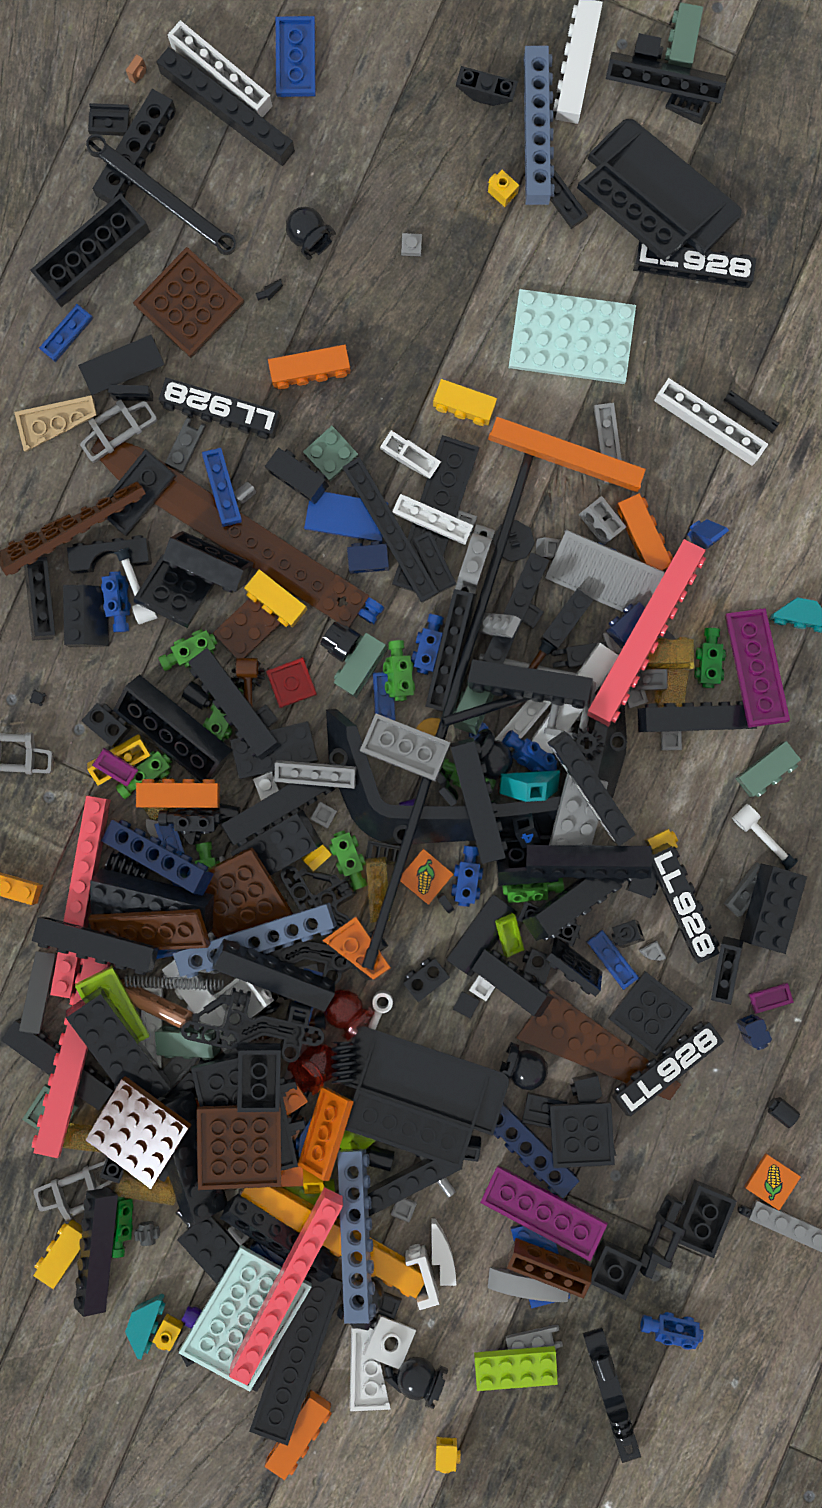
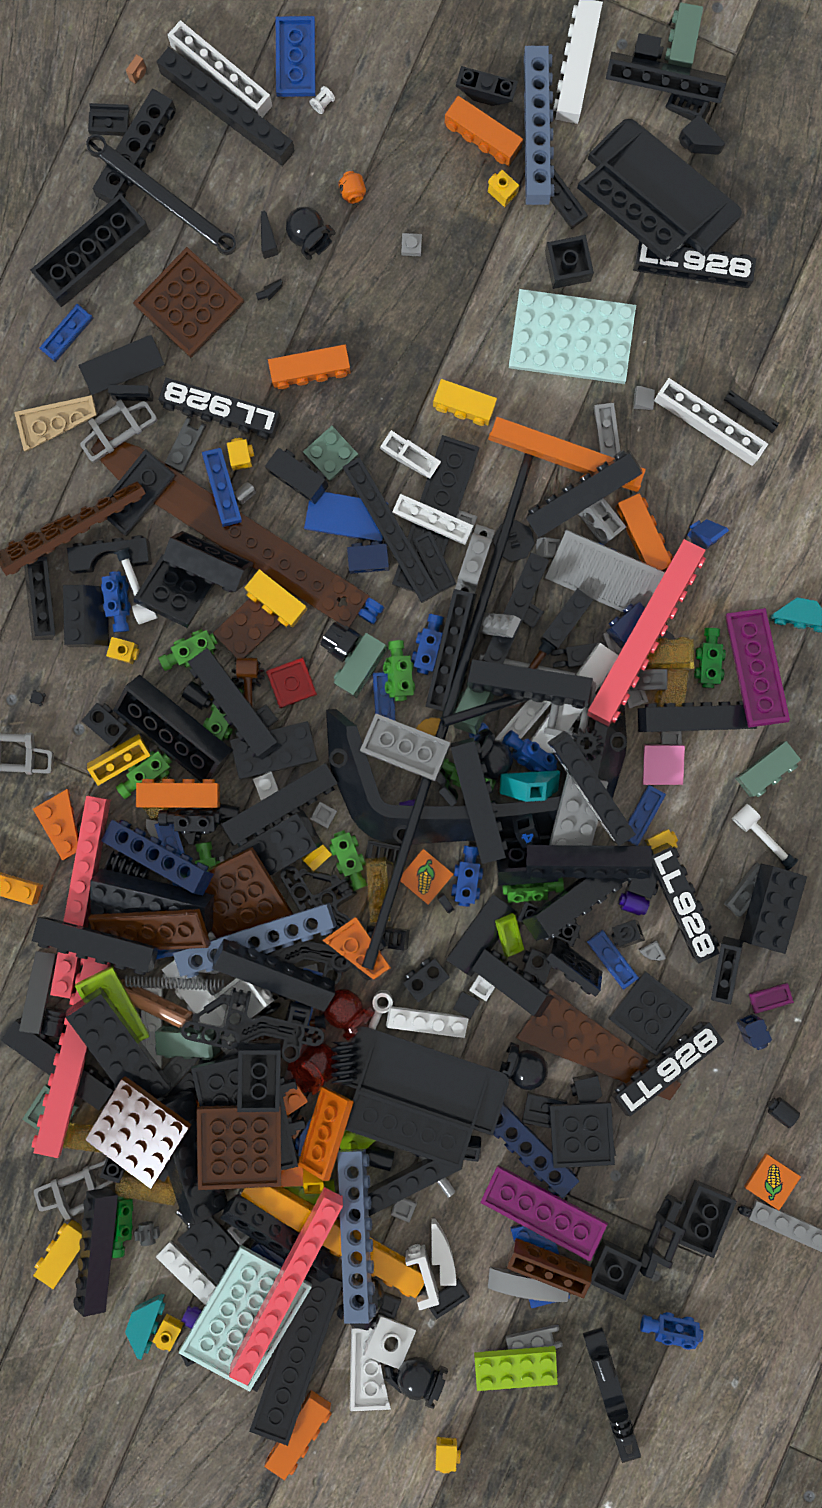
magenta tile [92,748,138,786] -> none
light grey plate [274,760,356,789] -> none
none -> orange wing [33,789,79,860]
none -> black piece [41,1007,67,1037]
none -> yellow brick [106,637,140,664]
none -> white plate [156,1240,217,1305]
none -> yellow brick [227,438,254,471]
none -> black slope [261,210,279,259]
none -> white bush [309,86,335,114]
none -> orange head [338,171,366,204]
none -> black slope [367,925,410,951]
none -> white plate [386,1006,468,1038]
none -> black tile [429,1278,470,1320]
none -> orange brick [444,96,523,166]
none -> black brick [526,450,642,538]
none -> black brick [545,235,594,289]
none -> dark purple brick [618,891,650,916]
none -> blue tile [628,785,666,846]
none -> light grey slope [633,386,655,410]
none -> bright pink tile [642,744,685,785]
none -> black slope [678,115,726,155]

